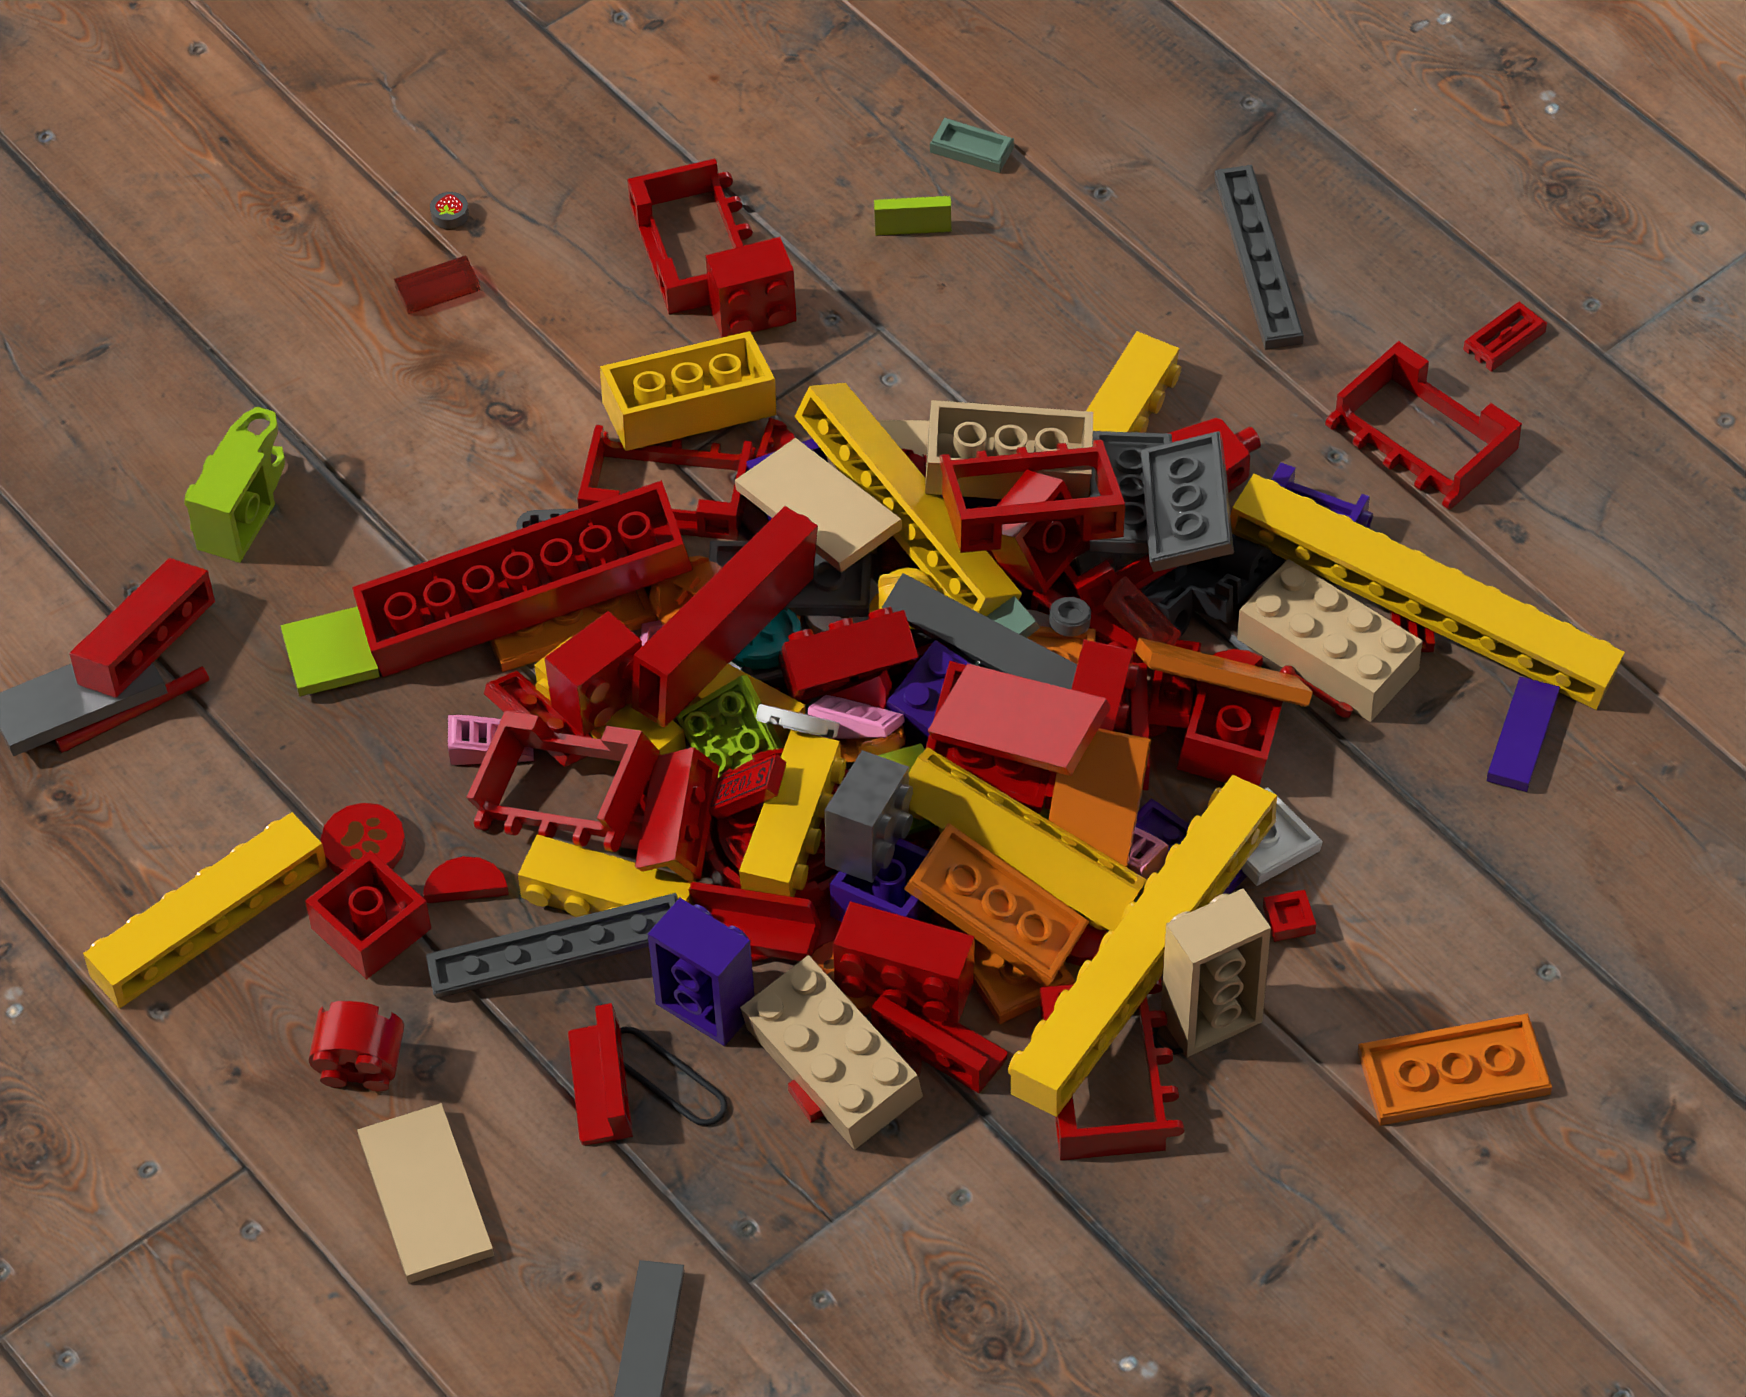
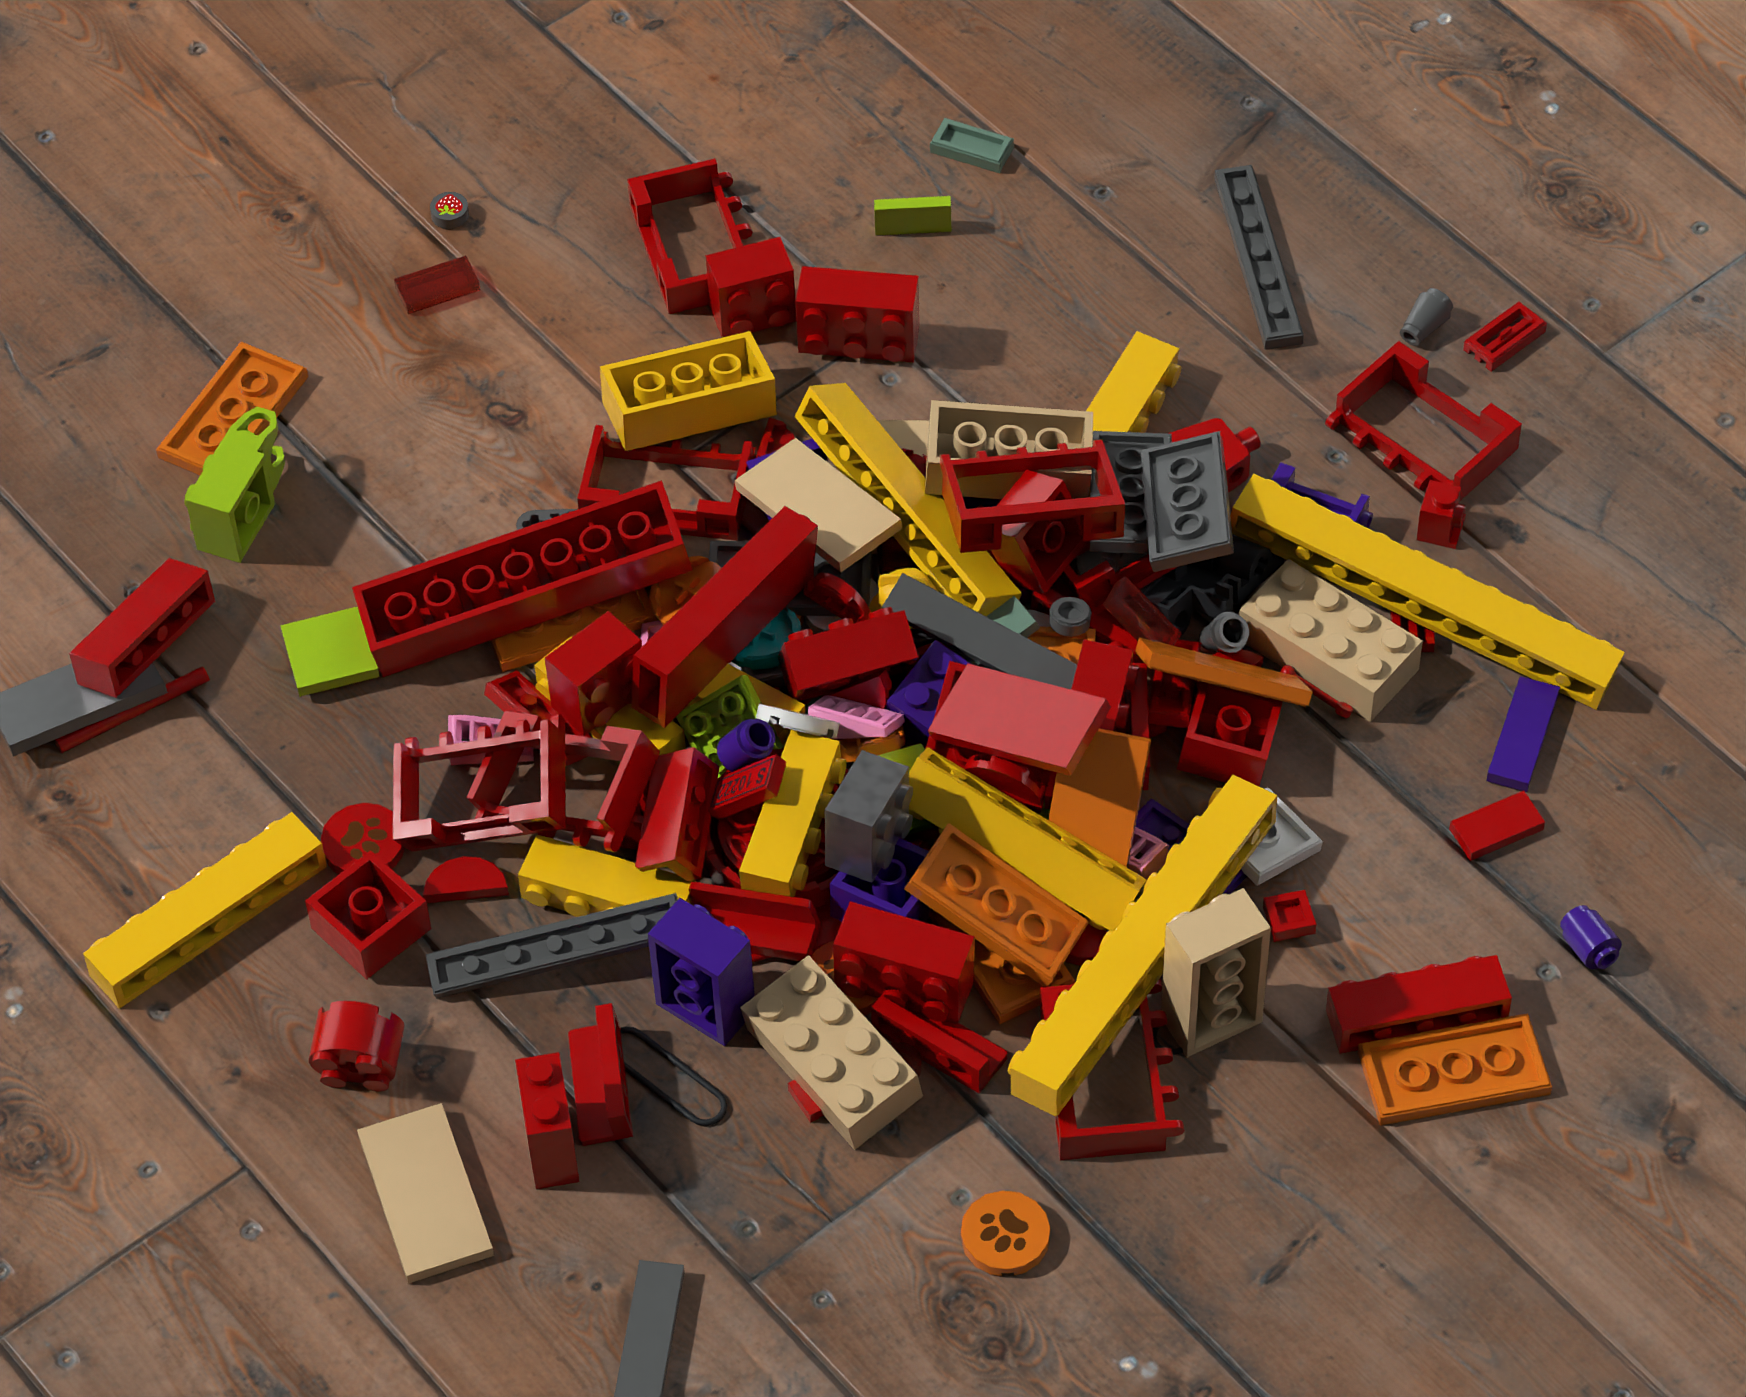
none -> orange tile [156,342,309,475]
none -> red hinge [393,714,566,852]
none -> red brick [515,1052,580,1189]
none -> dark purple brick [717,719,775,772]
none -> red brick [795,266,920,362]
none -> red tile [803,572,871,623]
none -> orange tile [961,1190,1050,1276]
none -> red tile [964,754,1045,806]
none -> dark grey cone [1199,612,1249,653]
none -> red brick [1326,955,1512,1054]
none -> dark grey cone [1400,288,1453,346]
none -> red brick [1416,480,1466,549]
none -> red tile [1449,790,1545,861]
none -> dark purple brick [1560,905,1622,969]

